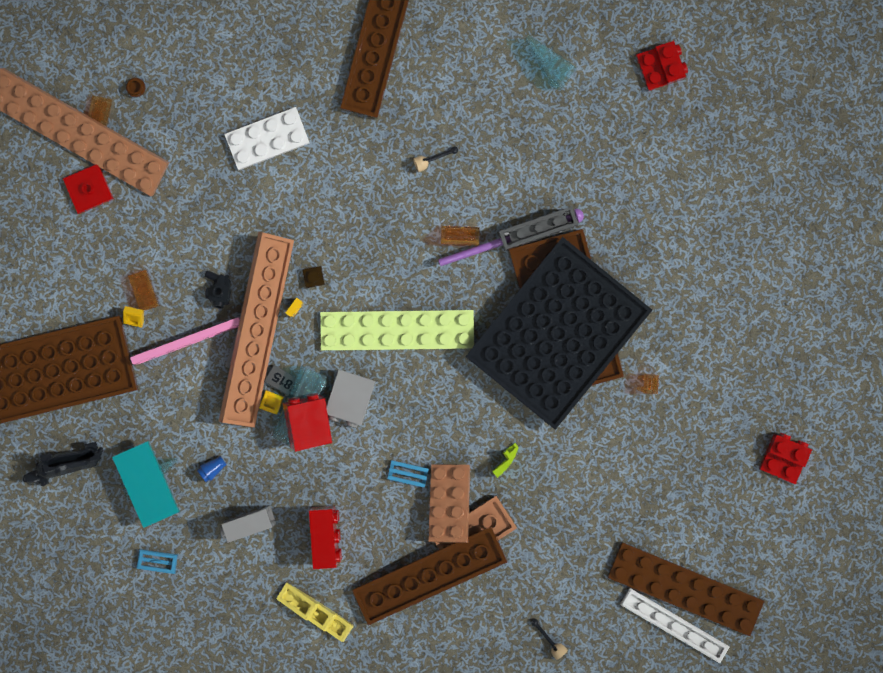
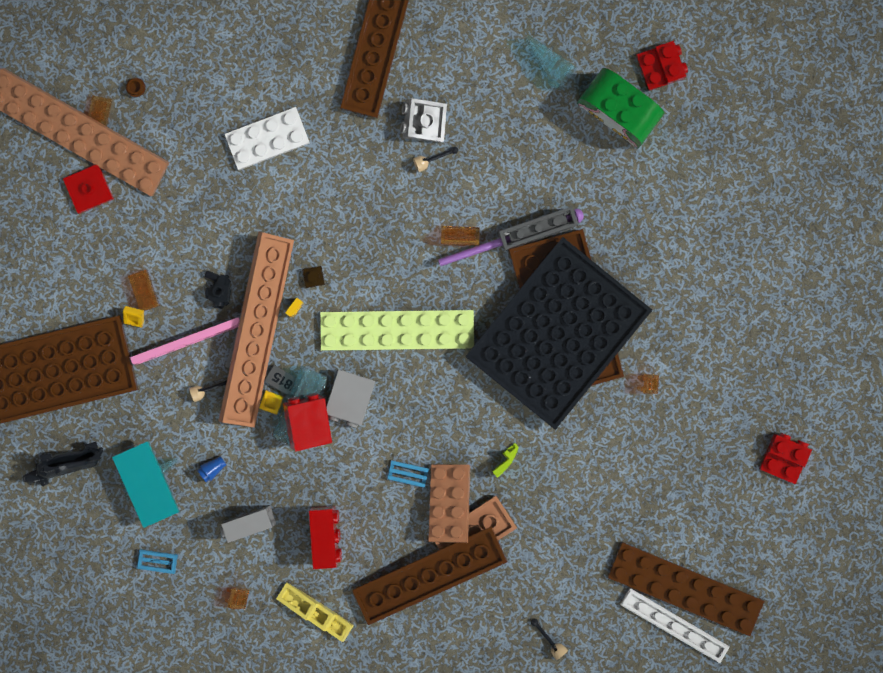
none -> tan hinge [189,381,227,402]
none -> clear orange tile [225,588,250,609]
none -> plate [400,98,447,143]
none -> green brick [577,68,665,148]

